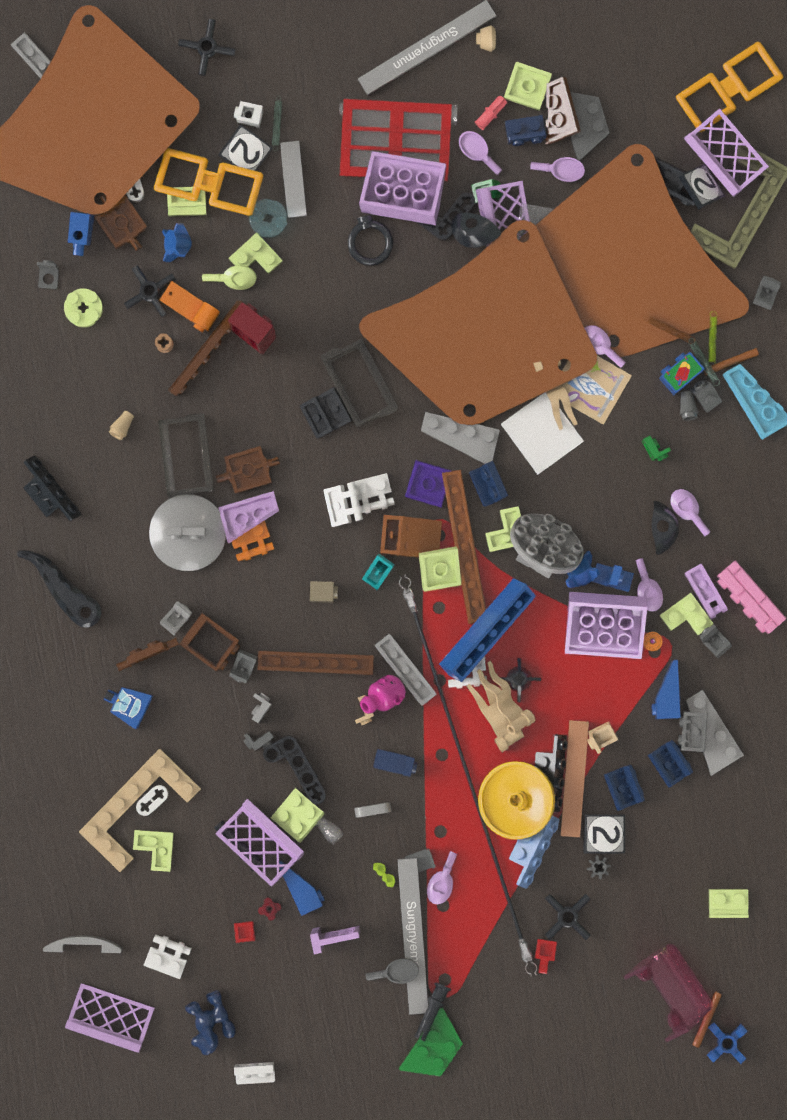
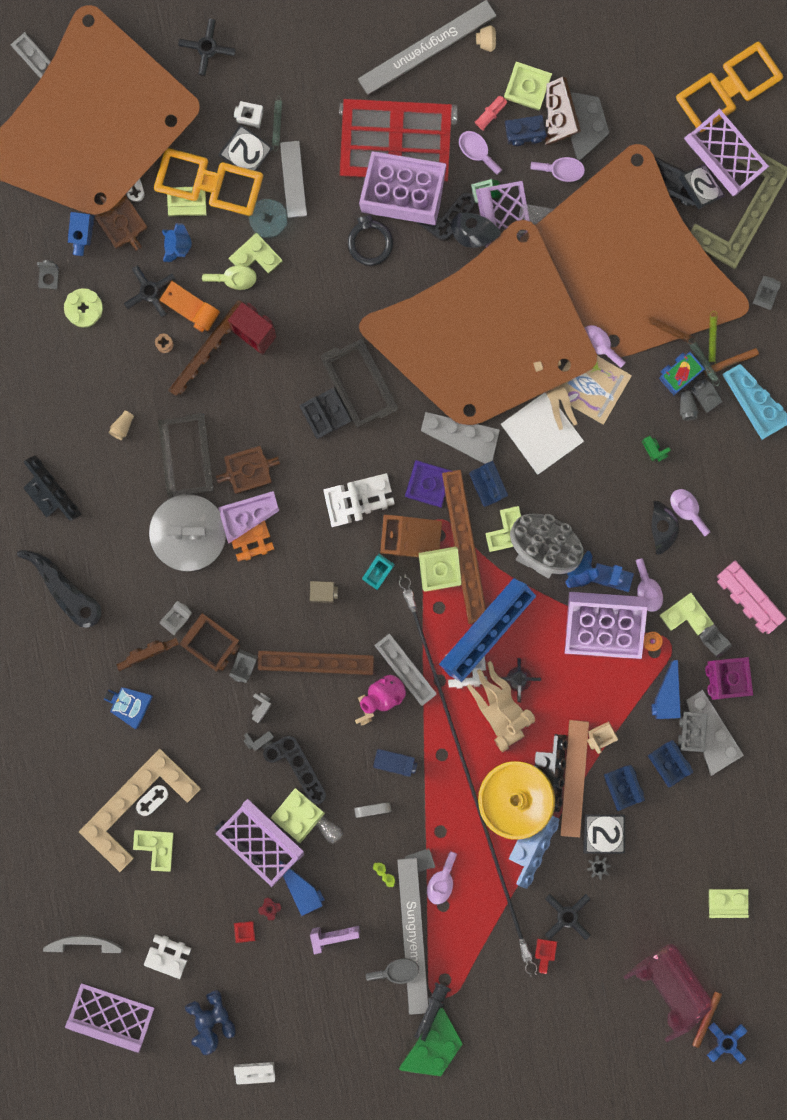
lavender plate [684,564,728,620] -> none
none -> magenta plate [705,657,753,700]

